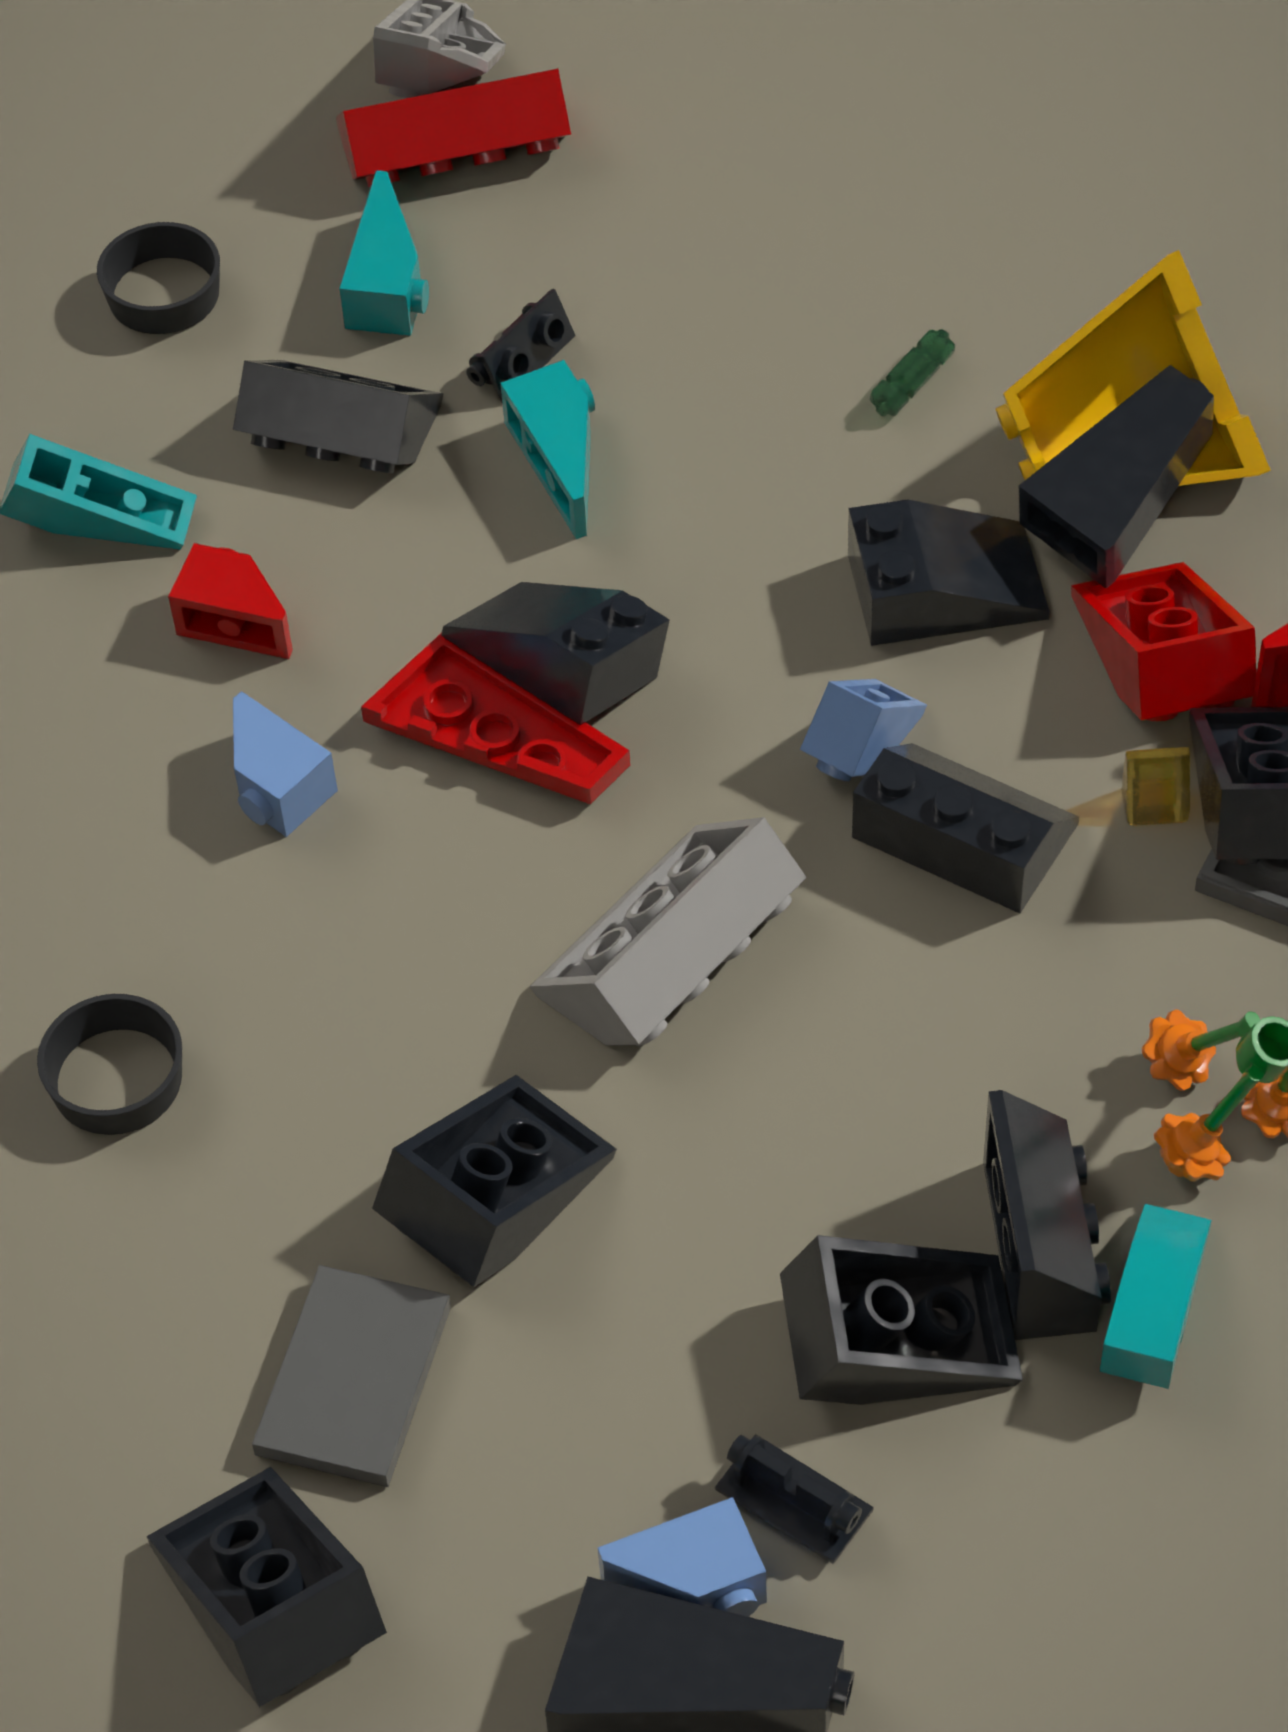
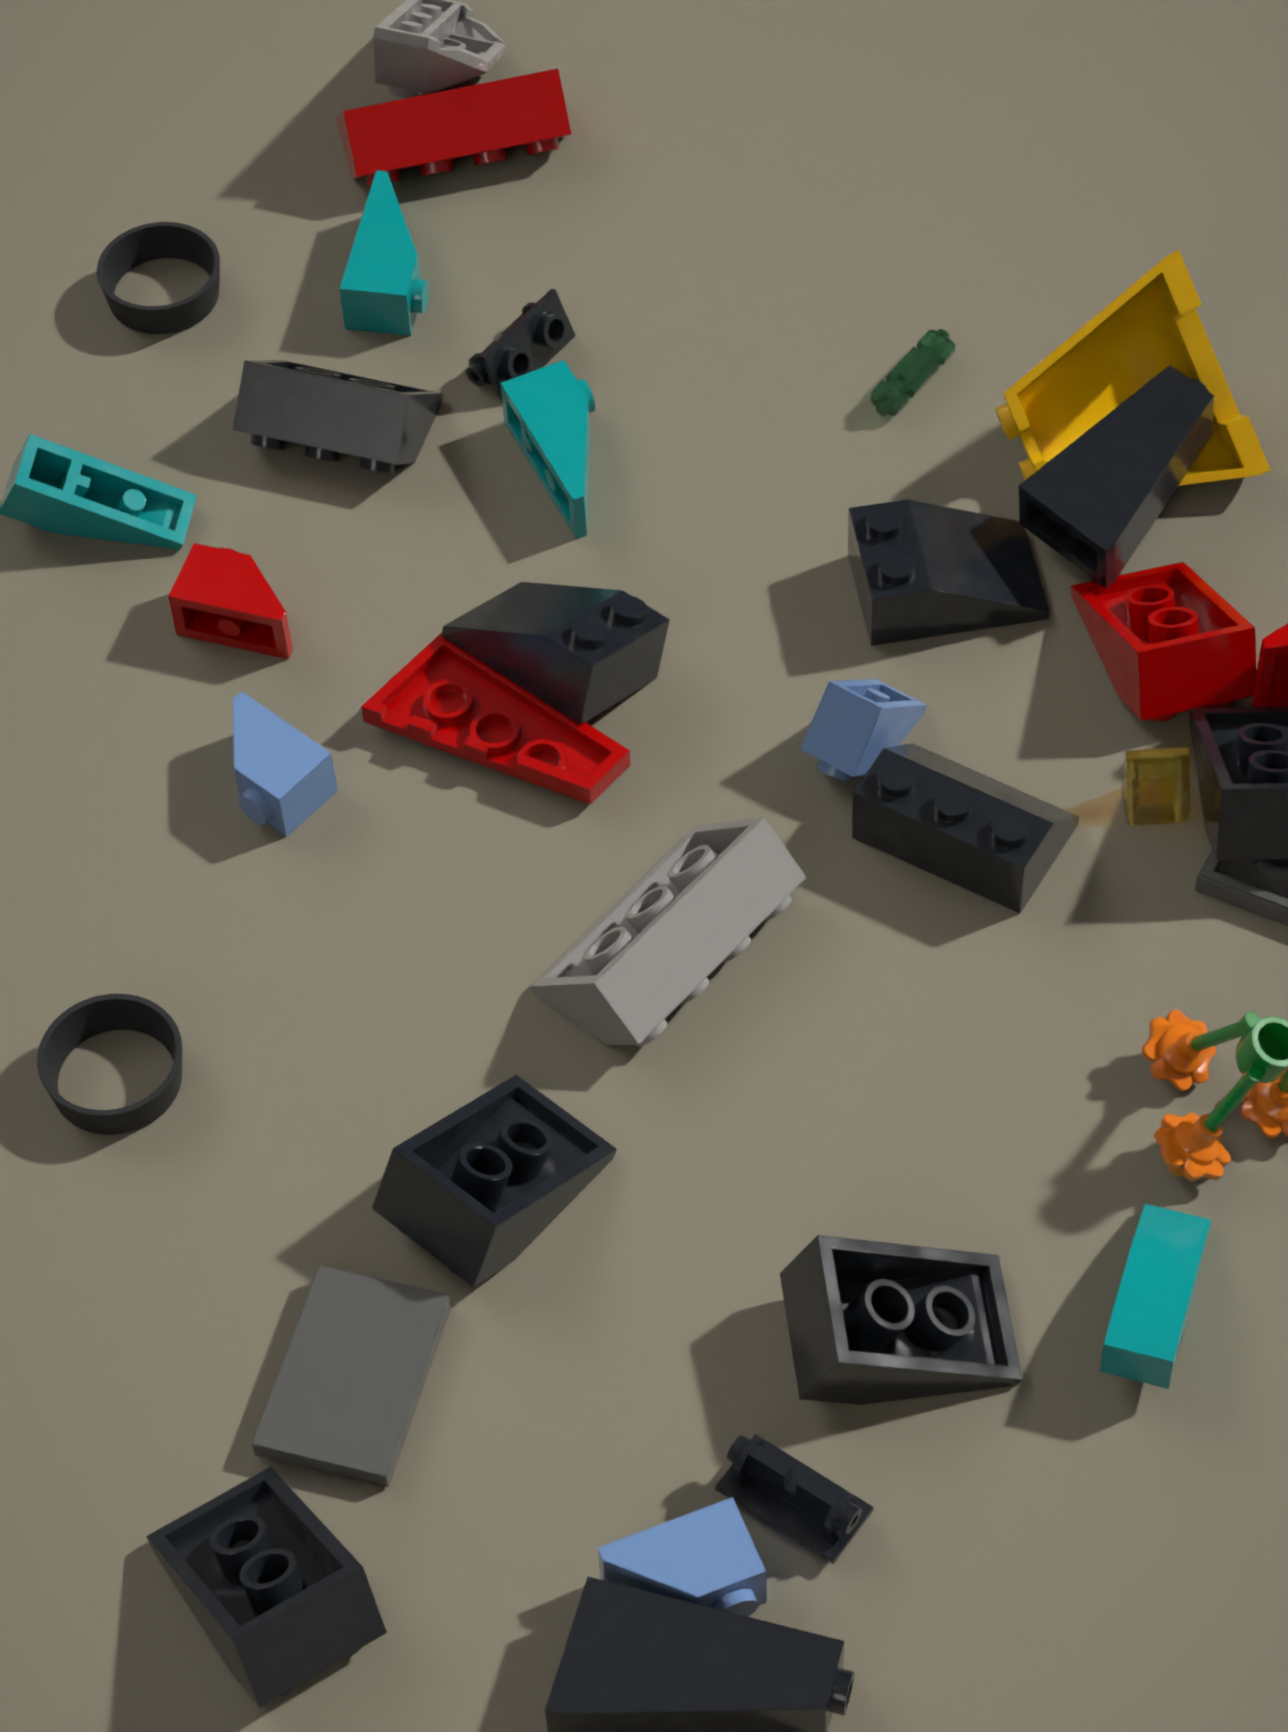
black slope [983,1090,1111,1340] -> none

